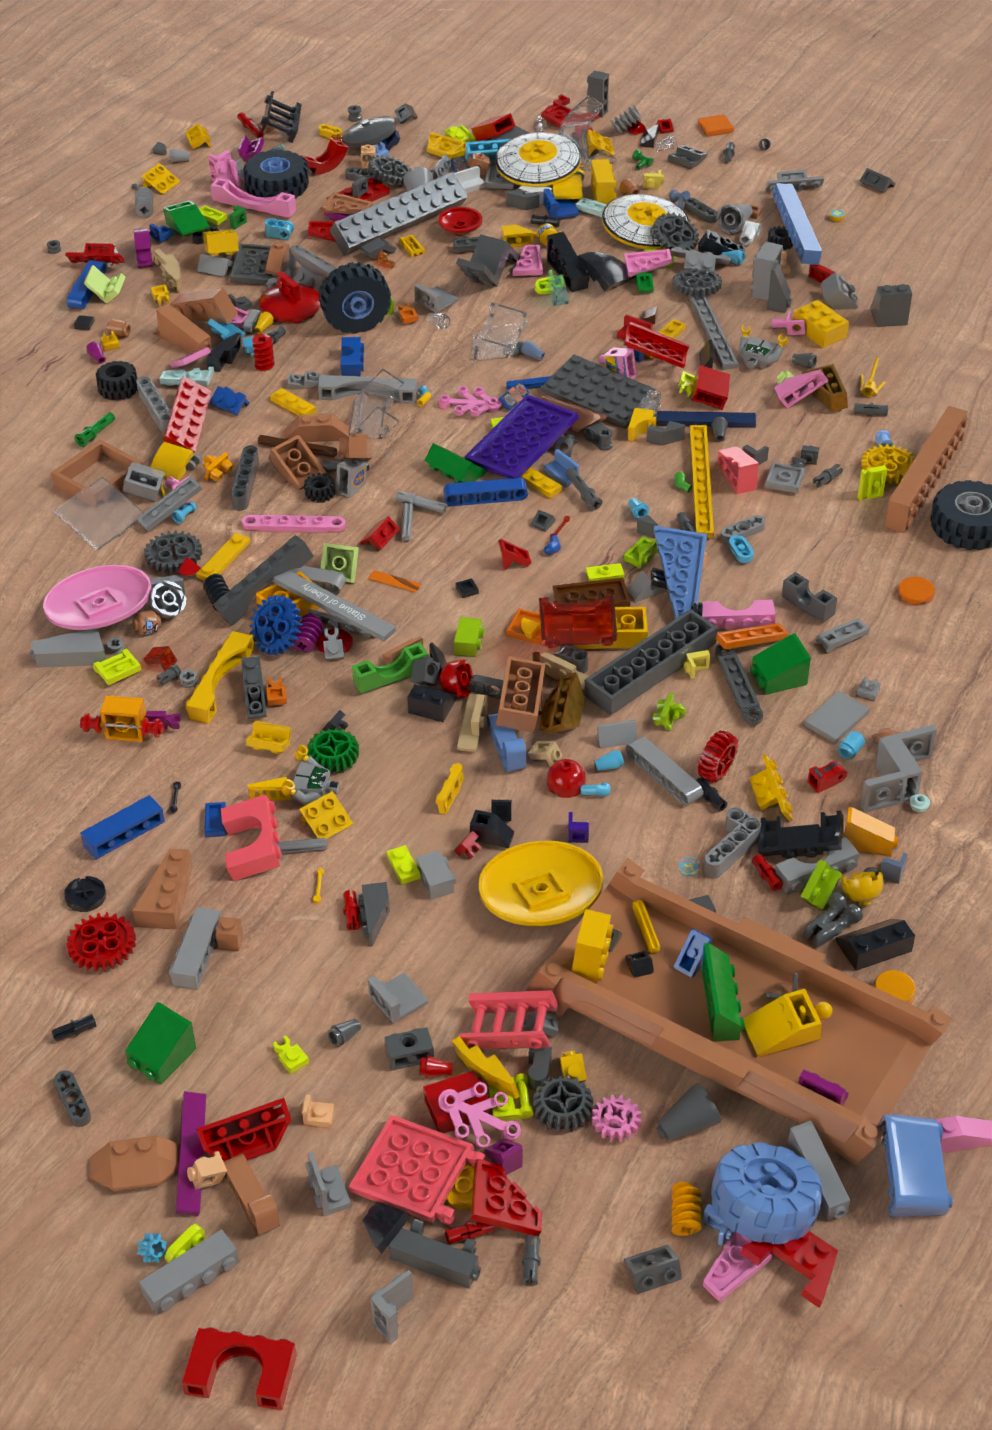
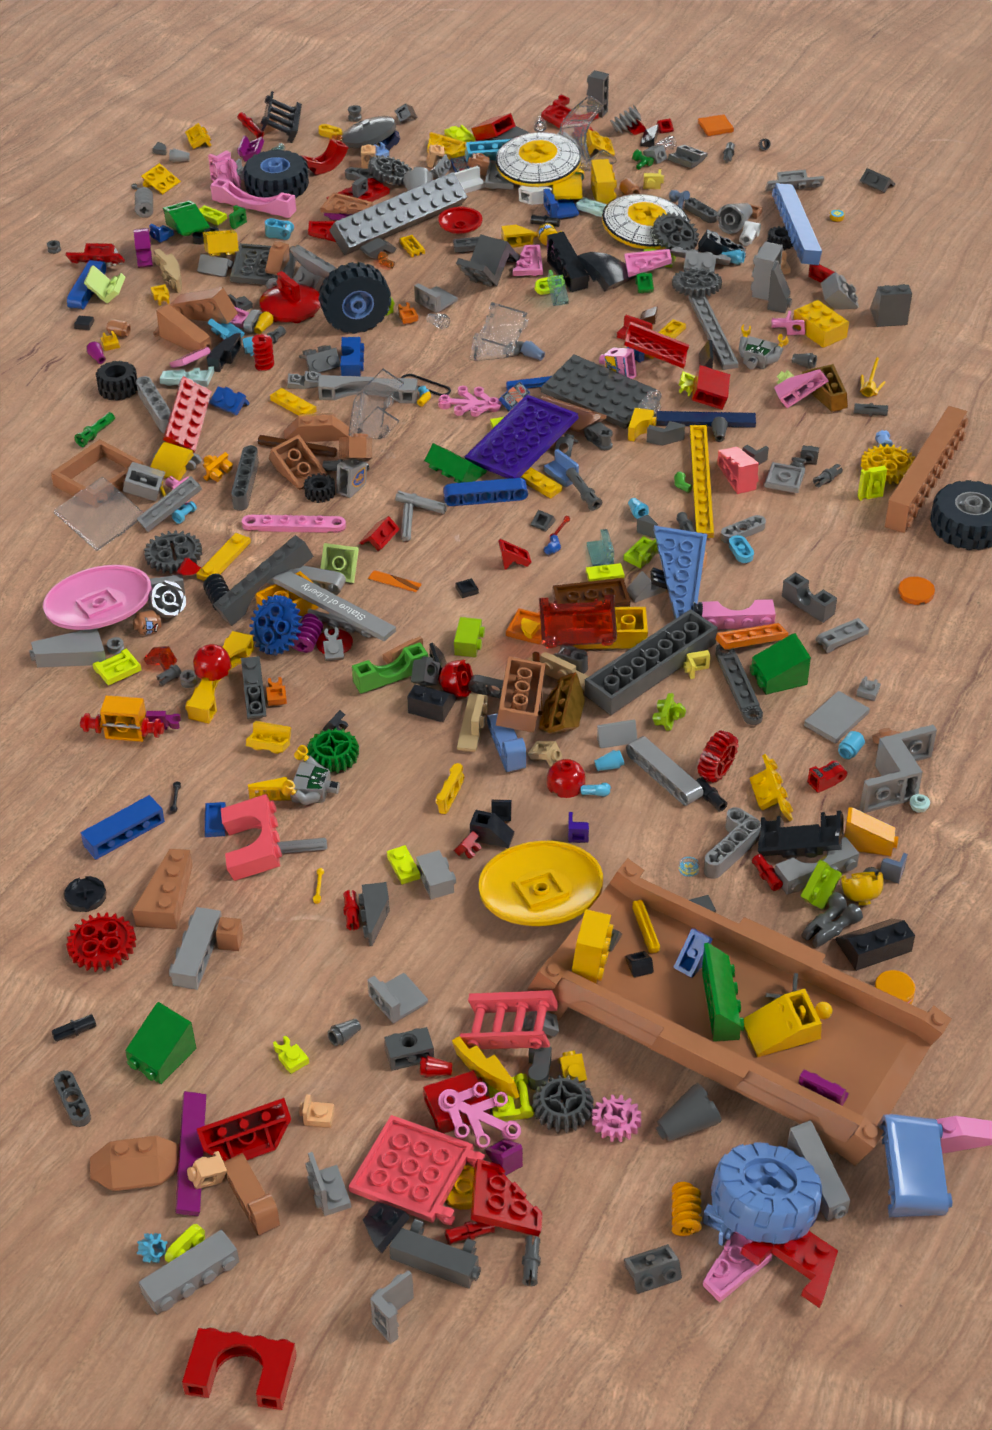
yellow hinge [299,791,354,839] -> none
dark grey slope [506,189,540,210] -> none
none -> red cylinder [193,644,232,681]
none -> dark grey bracket [299,345,341,373]
none -> black piece [401,374,451,396]
none -> light nougat bracket [426,145,445,168]
none -> clear light blue panel [586,529,614,566]
none -> light grey bracket [643,145,667,164]

